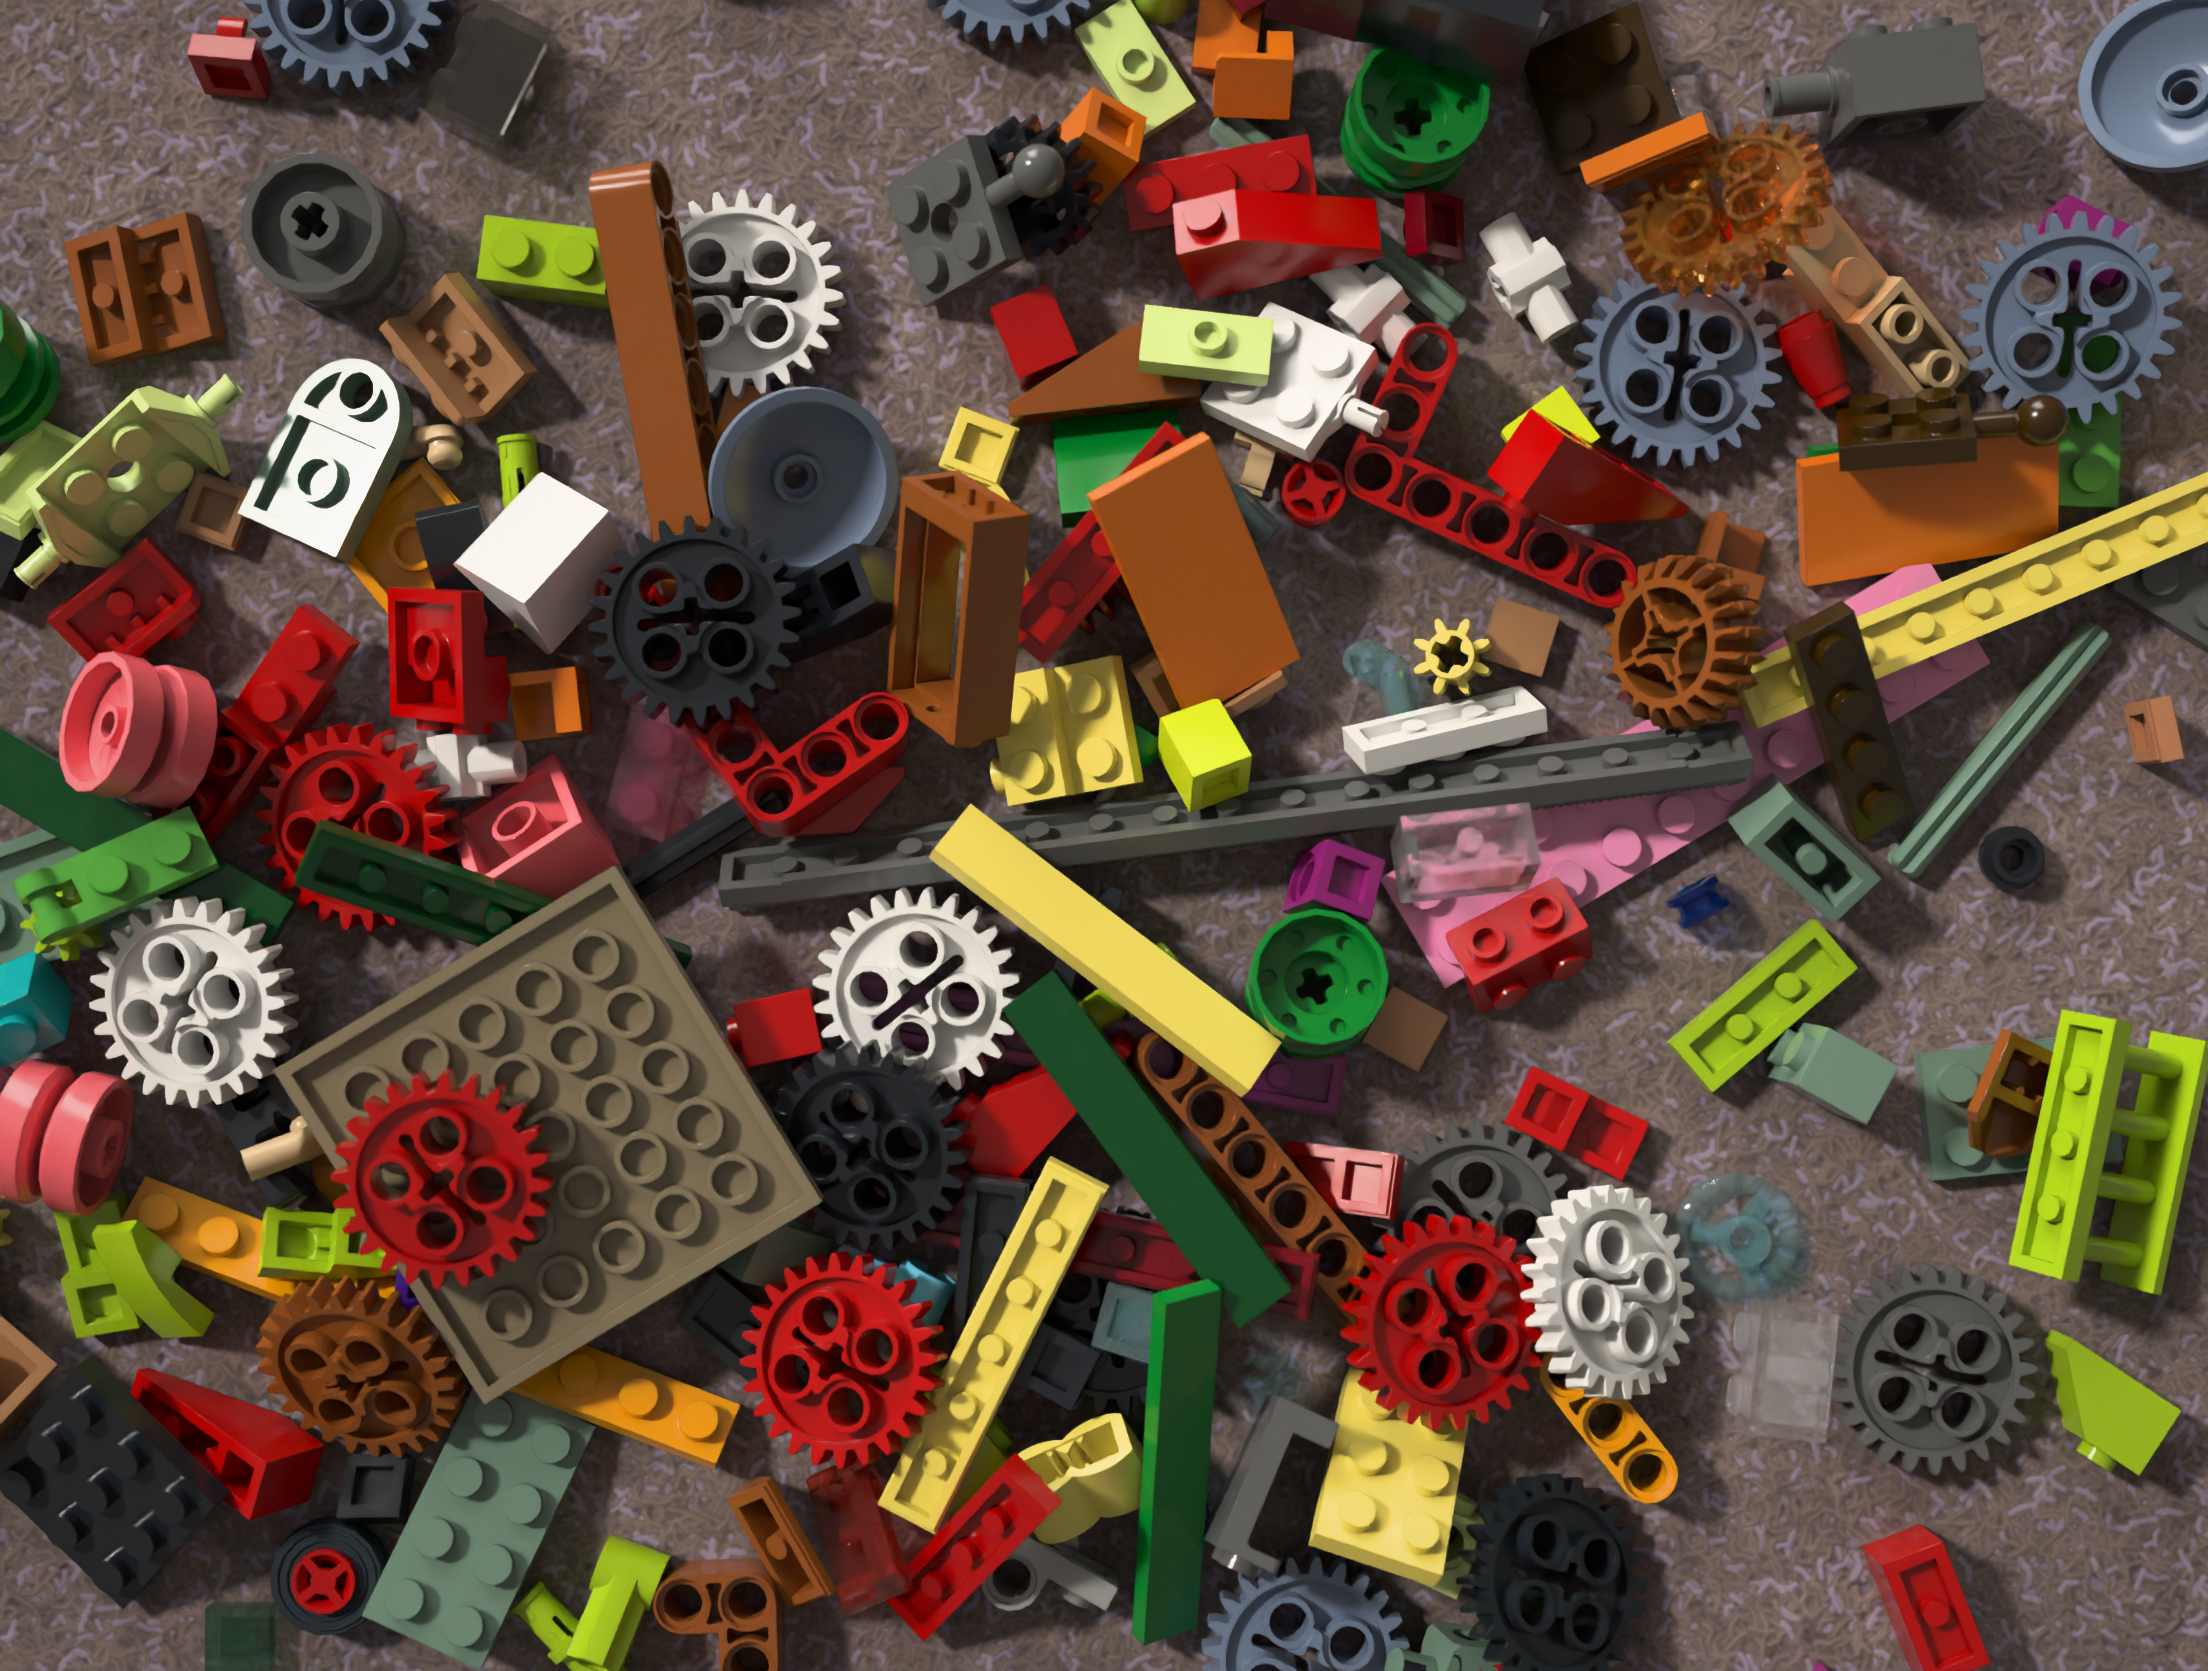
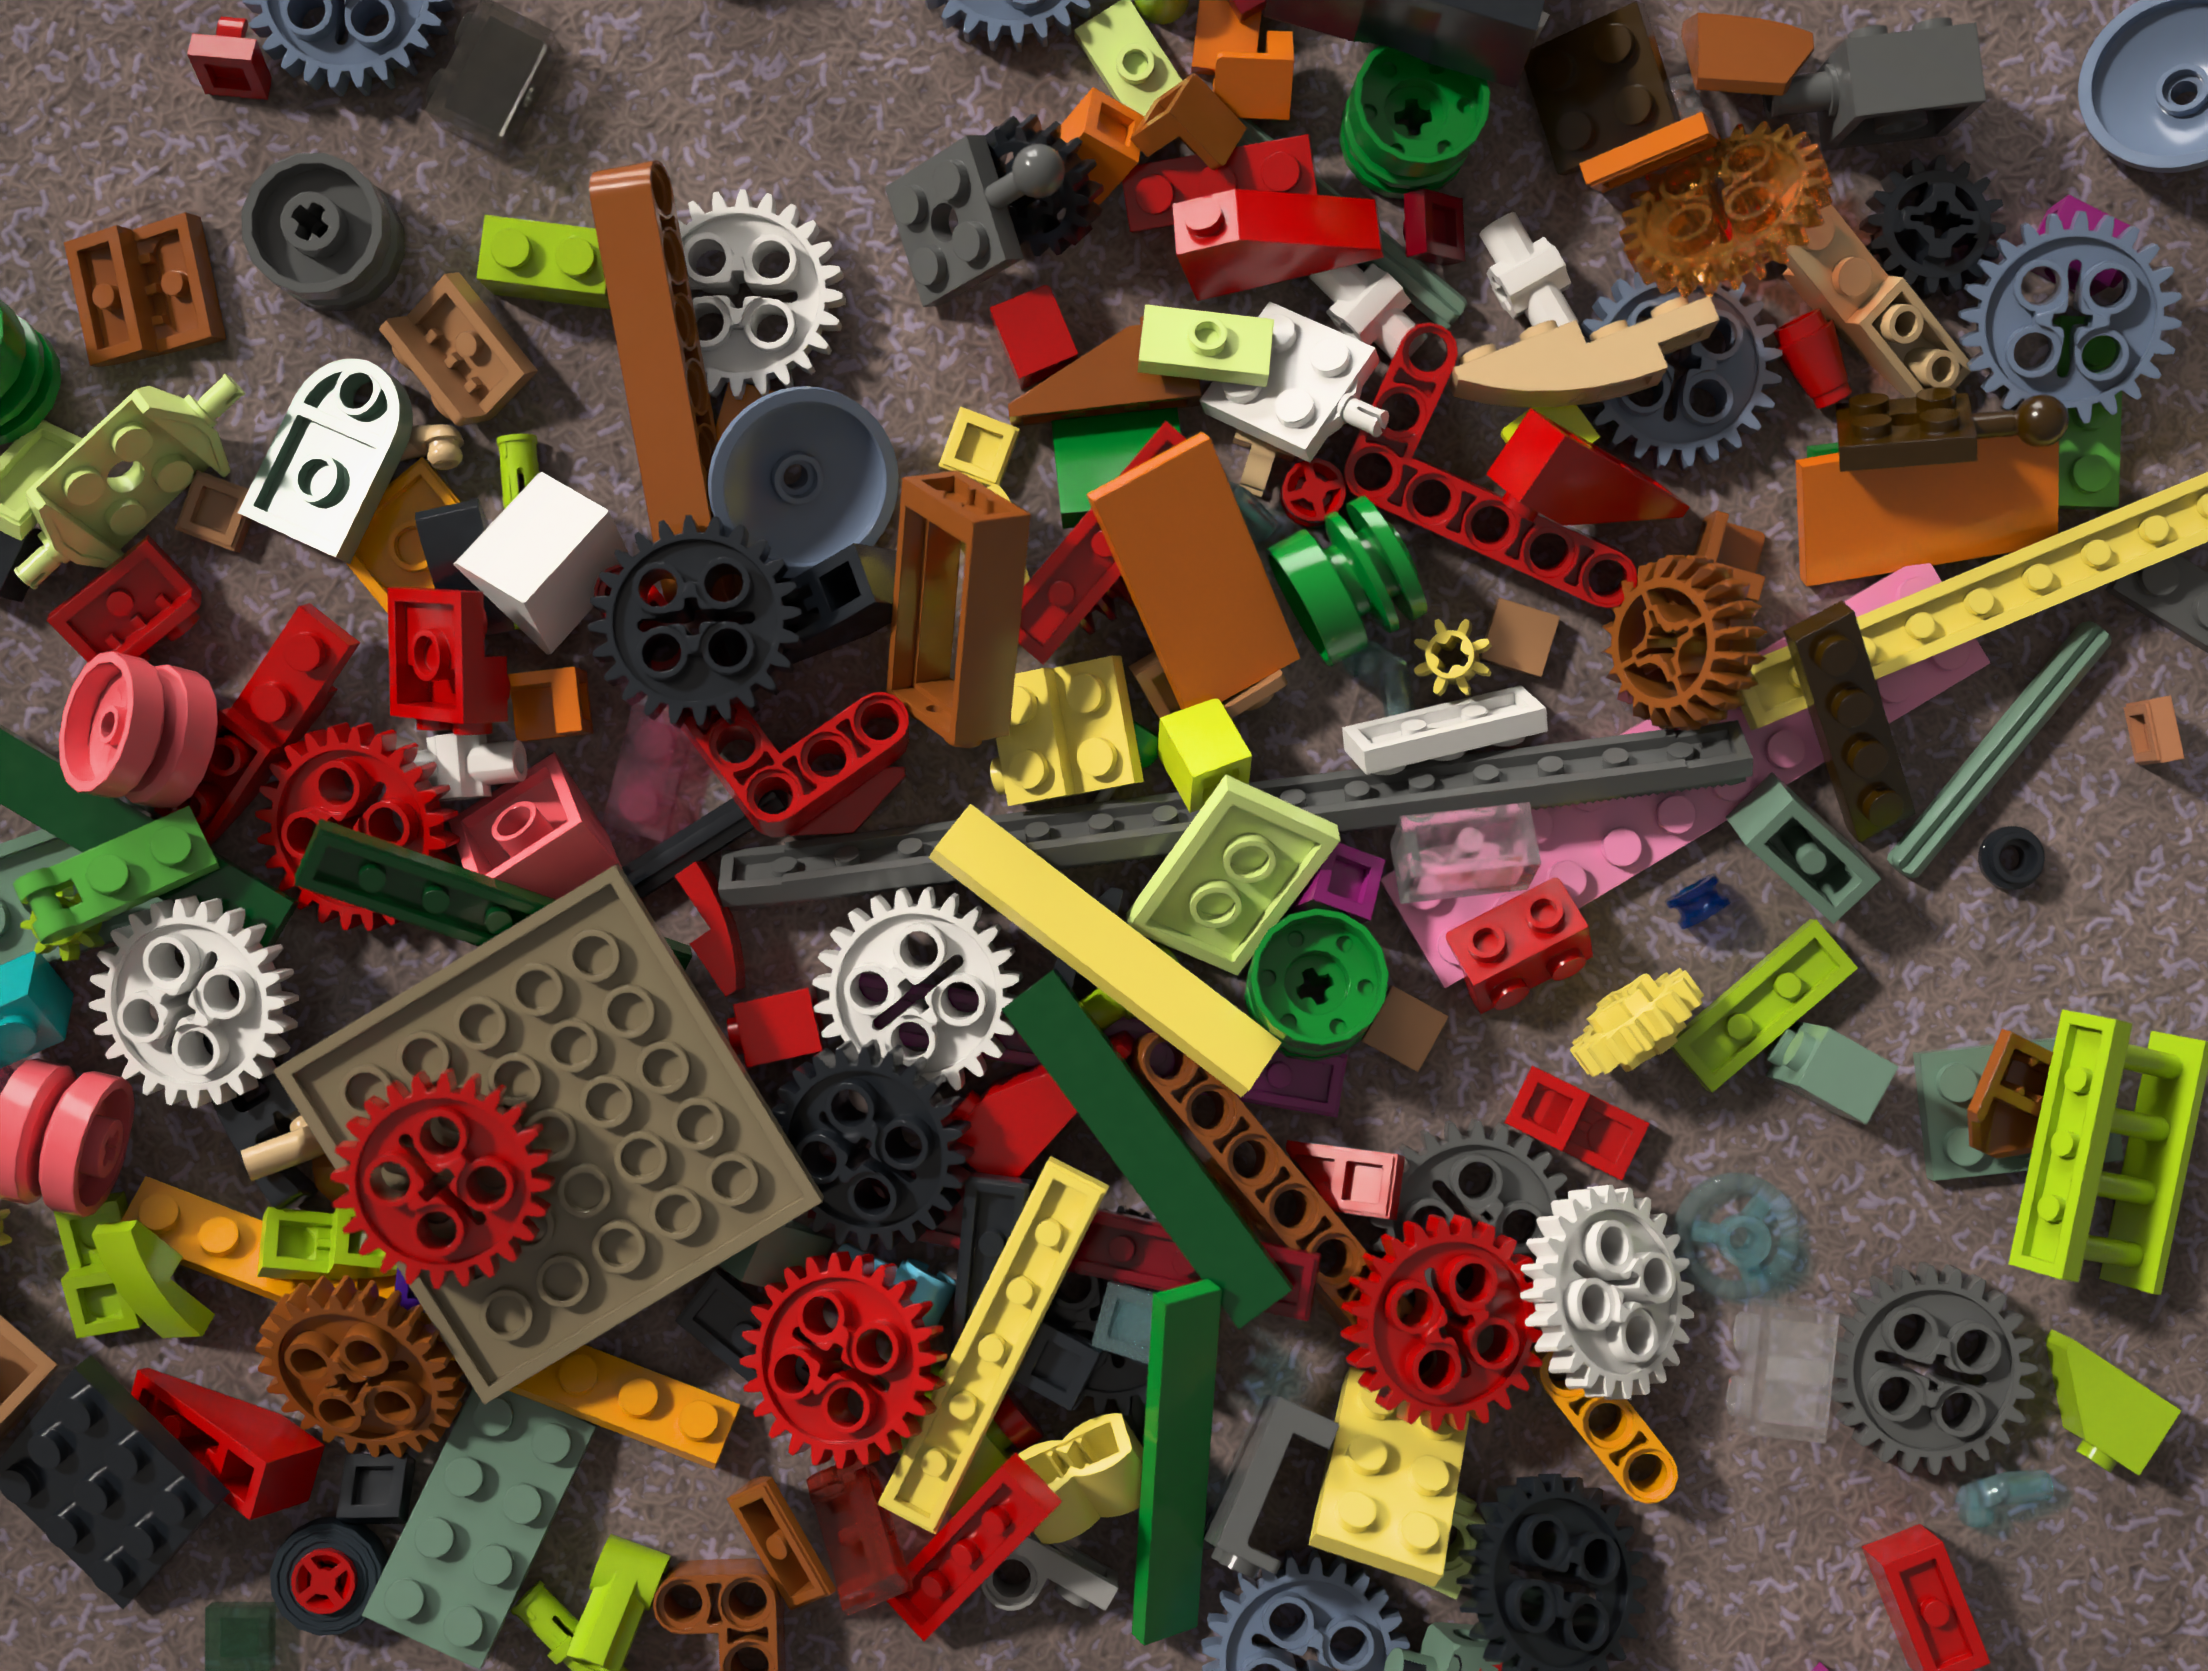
none -> red slope [675,861,745,997]
none -> red tile [993,1388,1044,1450]
none -> yellowish green plate [1126,775,1340,976]
none -> dark orange panel [1130,72,1247,170]
none -> green wheel [1265,496,1427,667]
none -> tan slope [1449,296,1720,408]
none -> light yellow gear [1570,968,1704,1077]
none -> dark orange slope [1681,13,1814,96]
none -> black gear [1859,155,2006,299]
none -> clear light blue arm [1955,1469,2054,1527]

